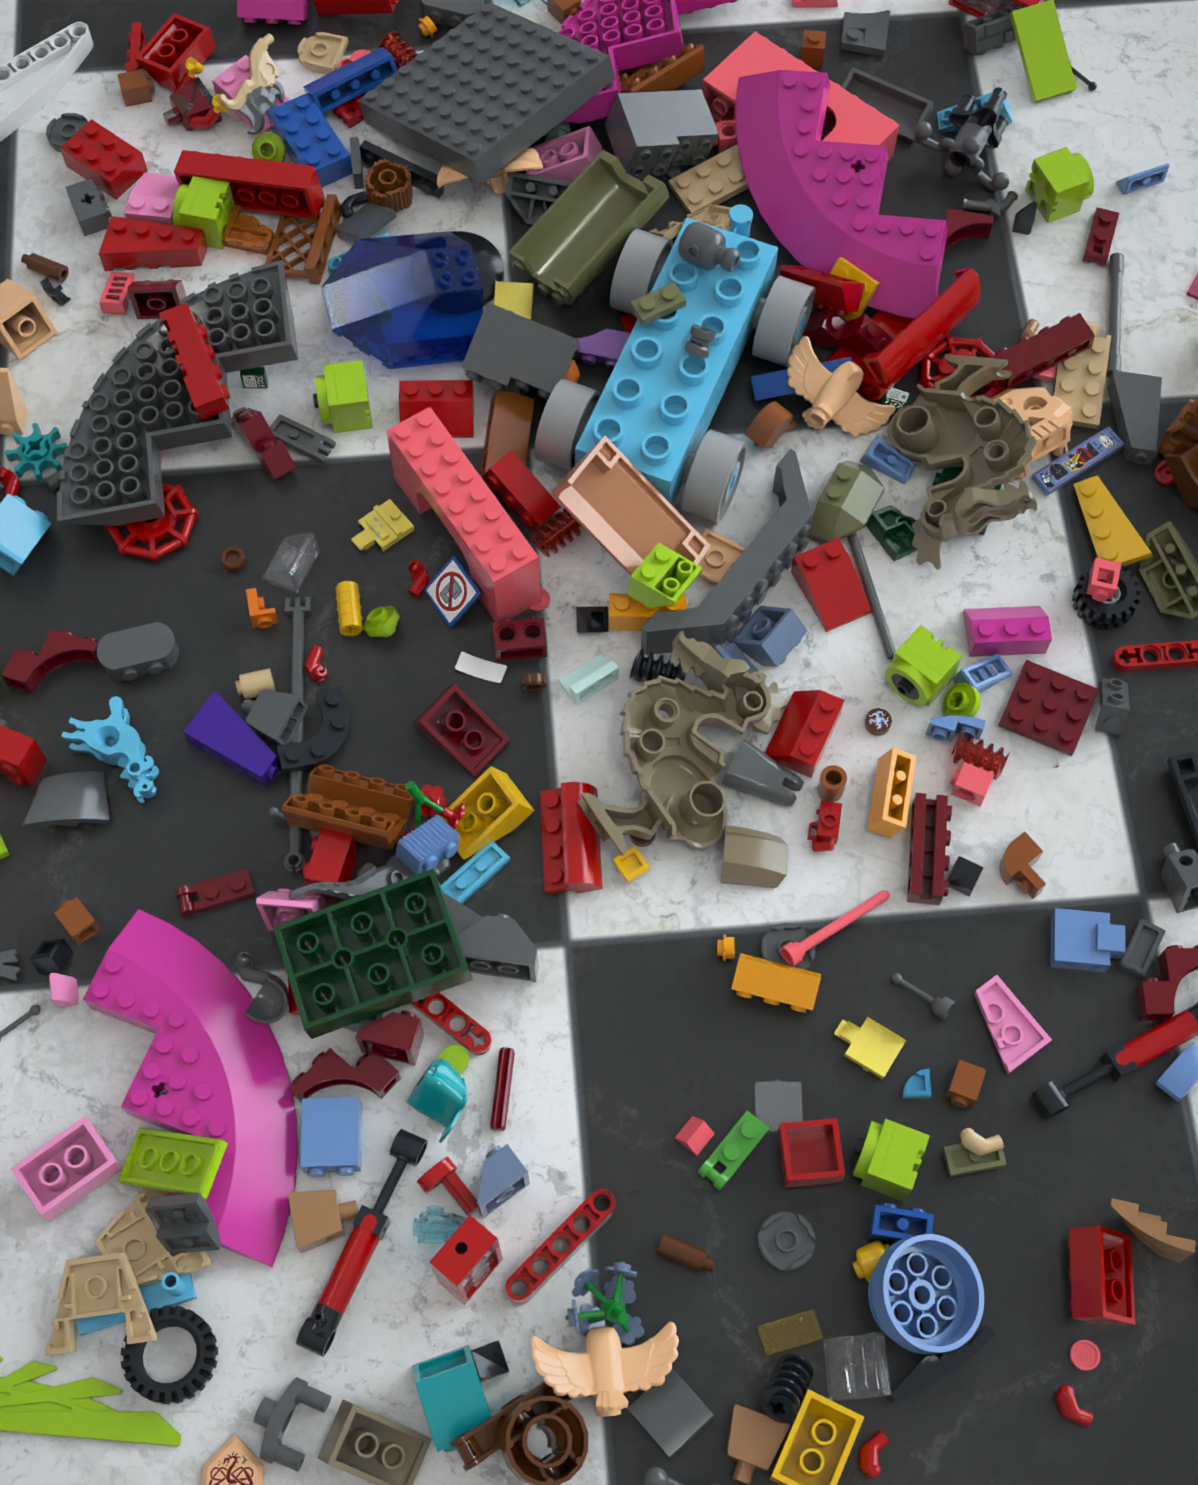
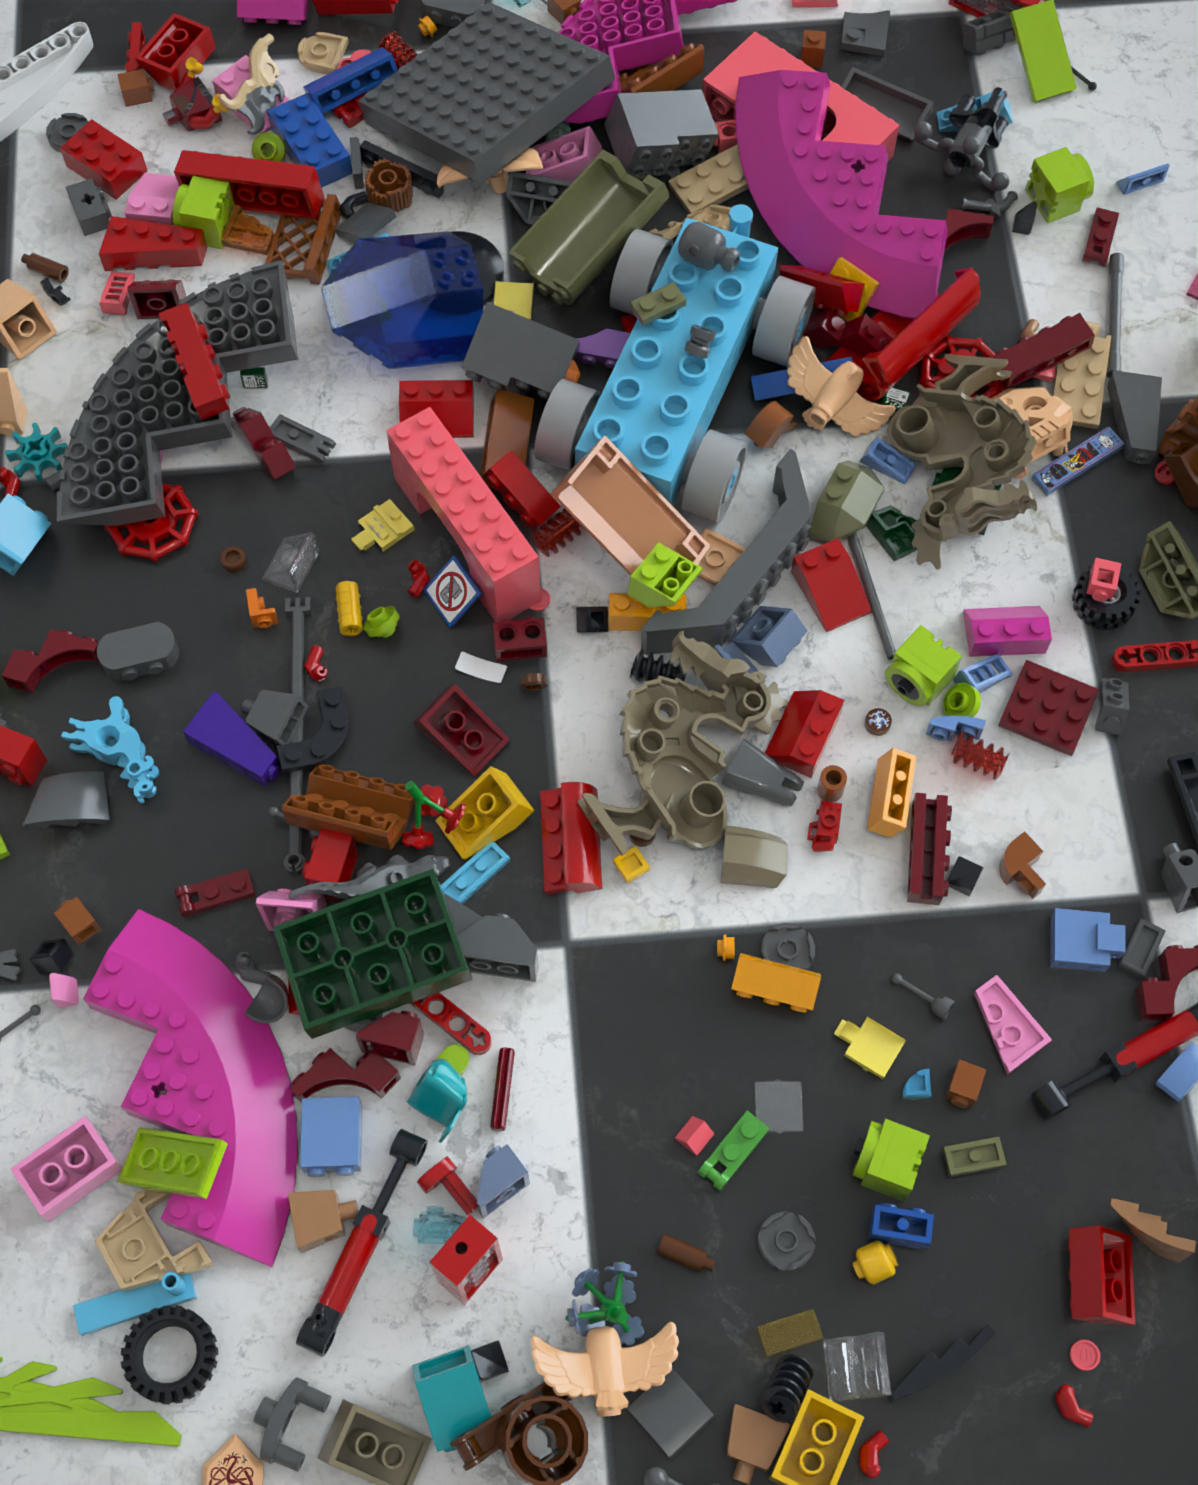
tan wing [45,1252,157,1356] -> none
dark grey slope [146,1193,221,1254] -> none
tan brick [235,668,276,700] -> none
lime piece [313,360,373,433] -> none
medium blue brick [396,815,460,875] -> none
red beam [505,1189,615,1305] -> none
light aqua panel [559,655,619,705] -> none
red piece [777,1118,845,1188] -> none
coral piece [780,890,890,967] -> none
medium blue wheel [868,1234,984,1354] -> none
coral brick [949,762,994,807] -> none
tan arm [960,1128,1004,1156] -> none
yellow wing [1074,475,1153,566] -> none

